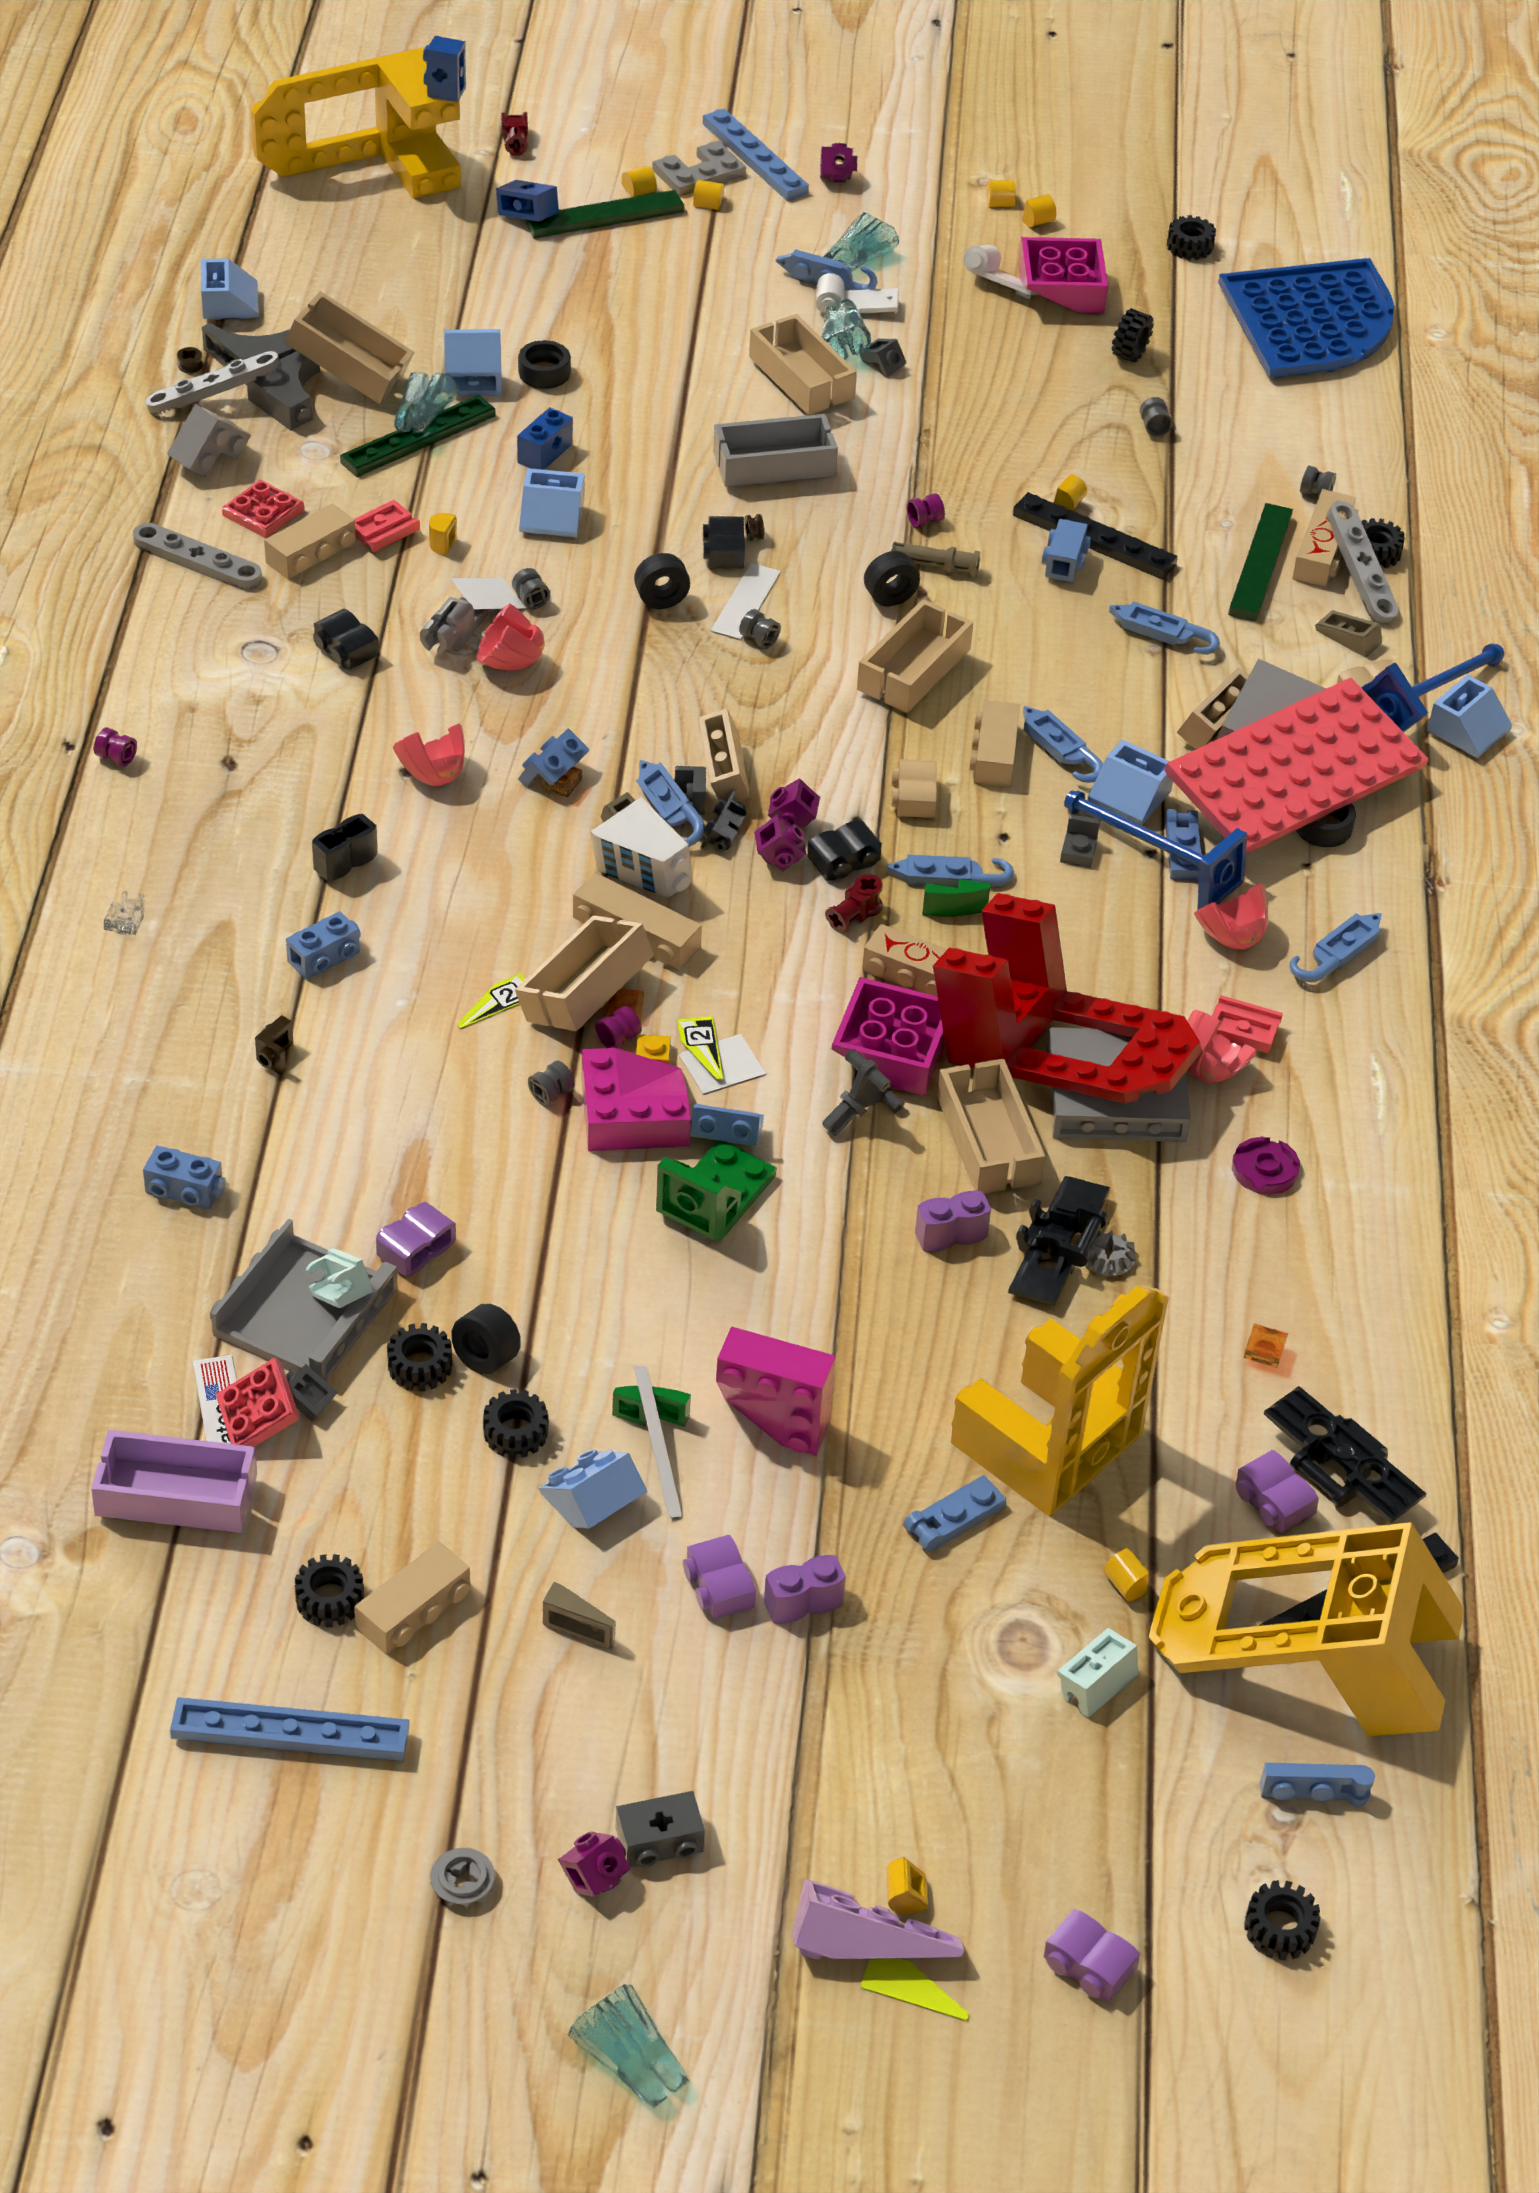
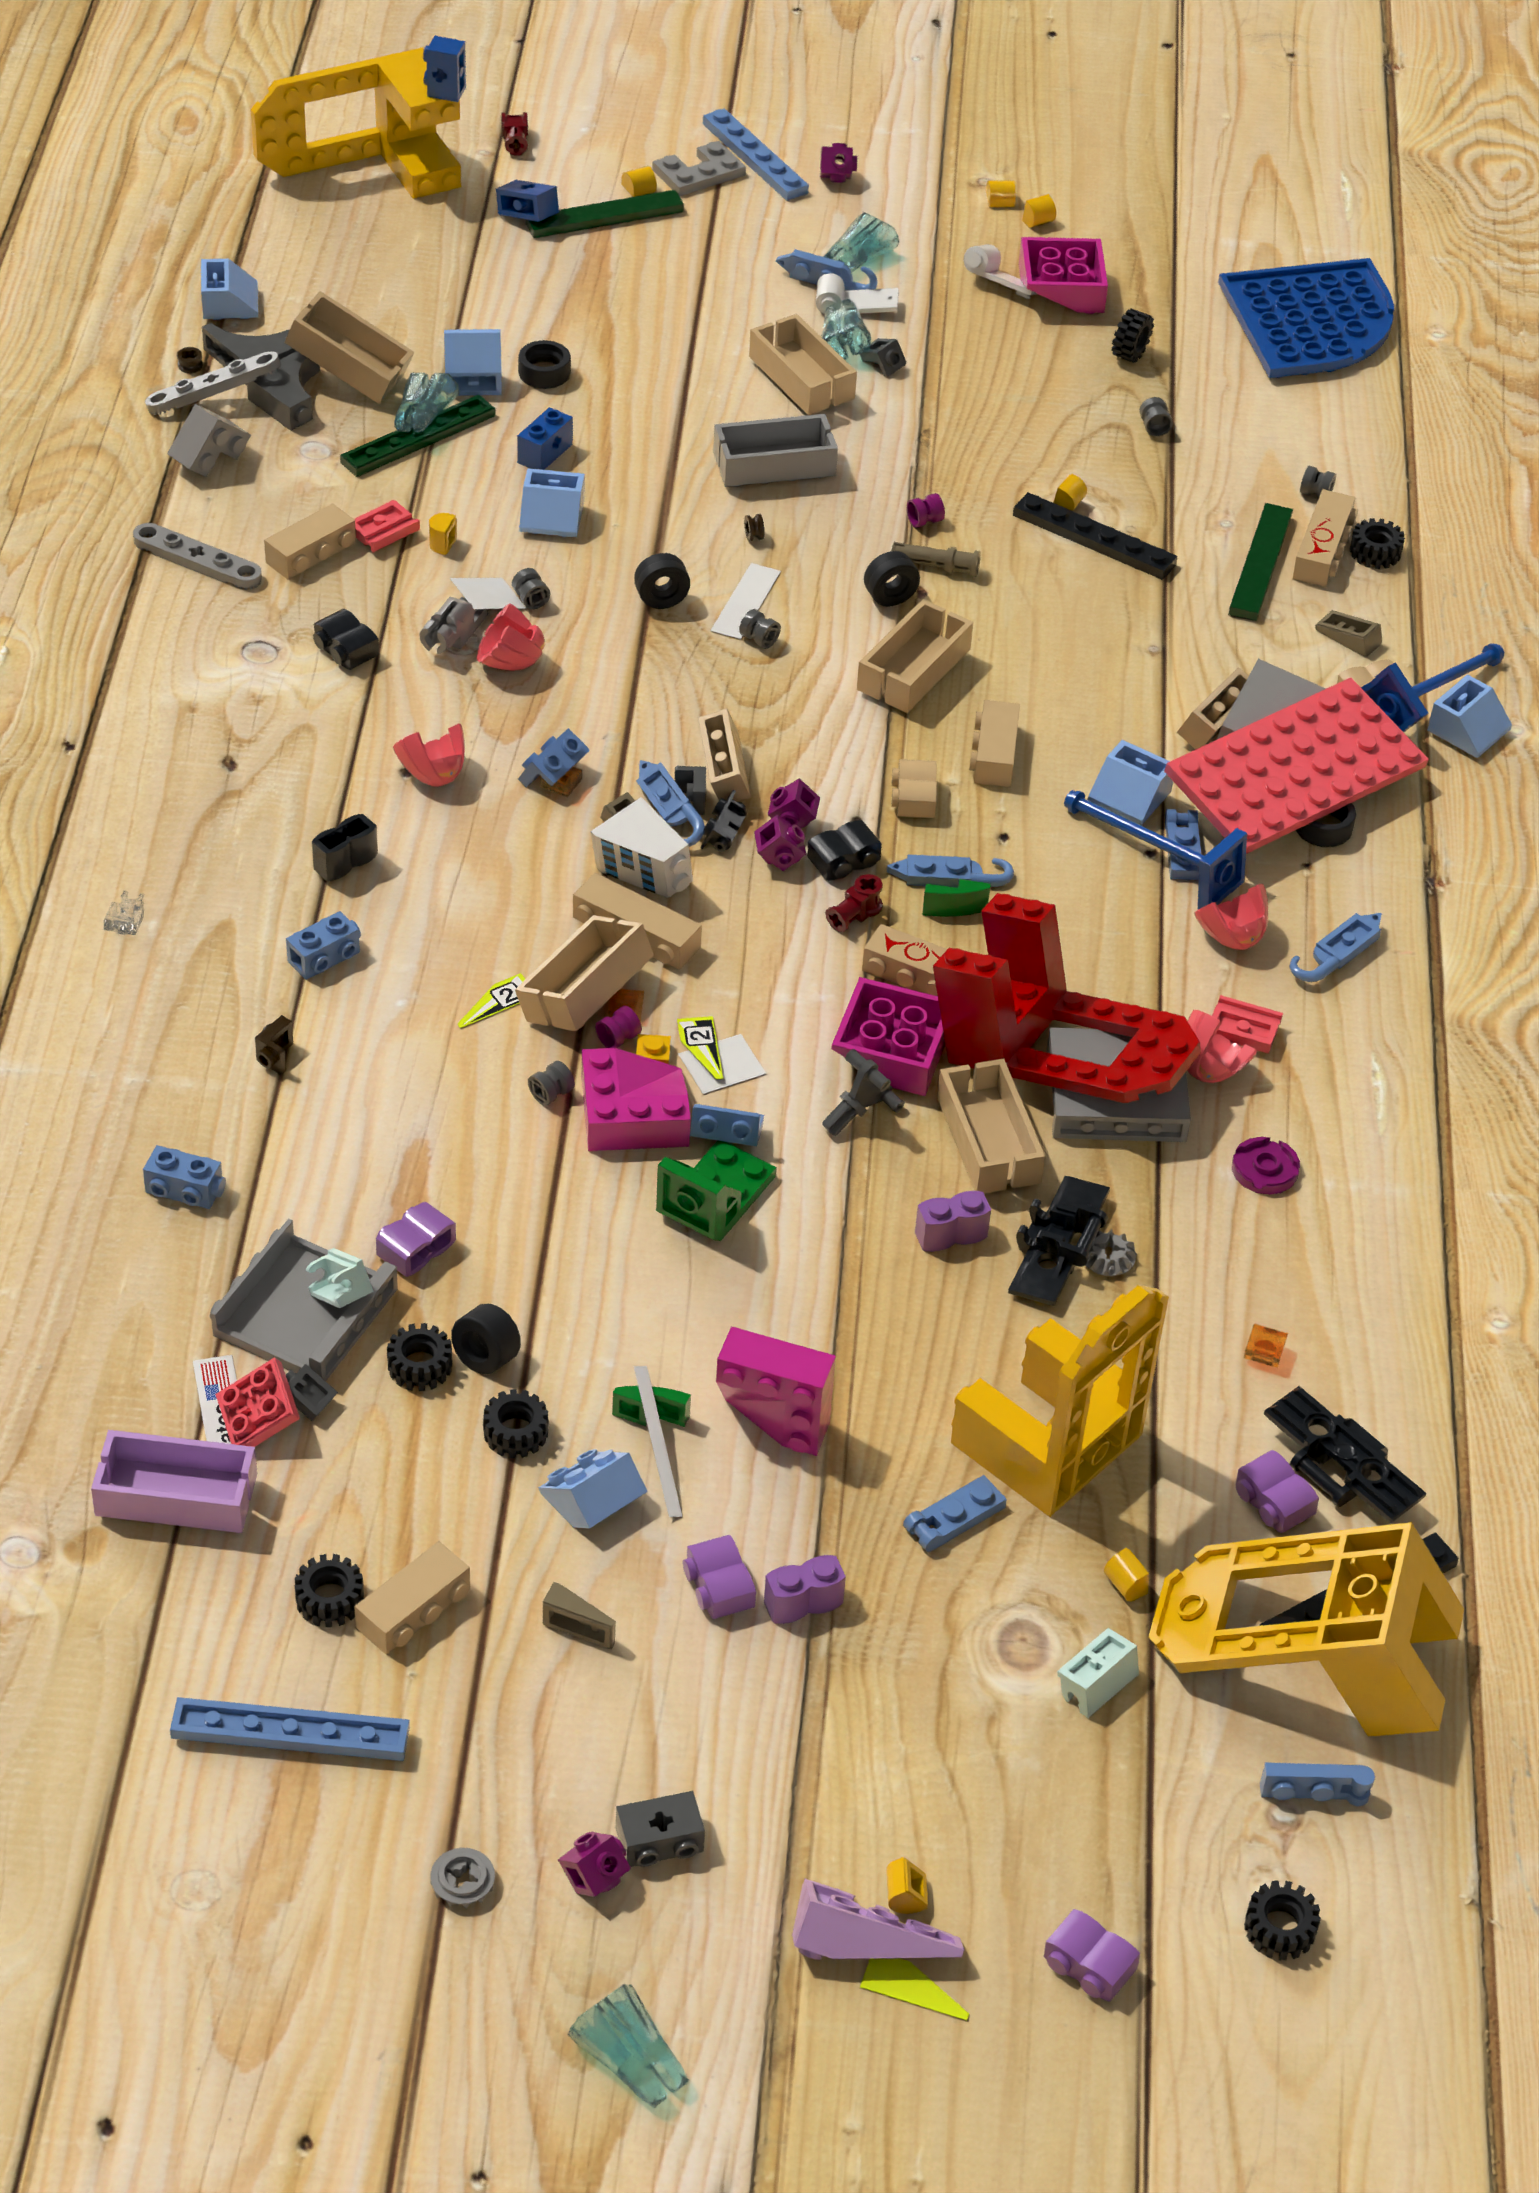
magenta wheel [93,727,137,767] -> none
coral tile [222,480,305,538] -> none
yellow brick [693,180,725,210] -> none
black brick [703,516,745,568] -> none
medium blue plate [1023,706,1103,783] -> none
medium blue brick [1042,519,1091,582] -> none
dark grey bracket [1060,815,1100,868] -> none
medium blue plate [1109,602,1220,655] -> none
black tyre [1167,215,1216,260] -> none
light grey piece [1326,501,1398,625] -> none

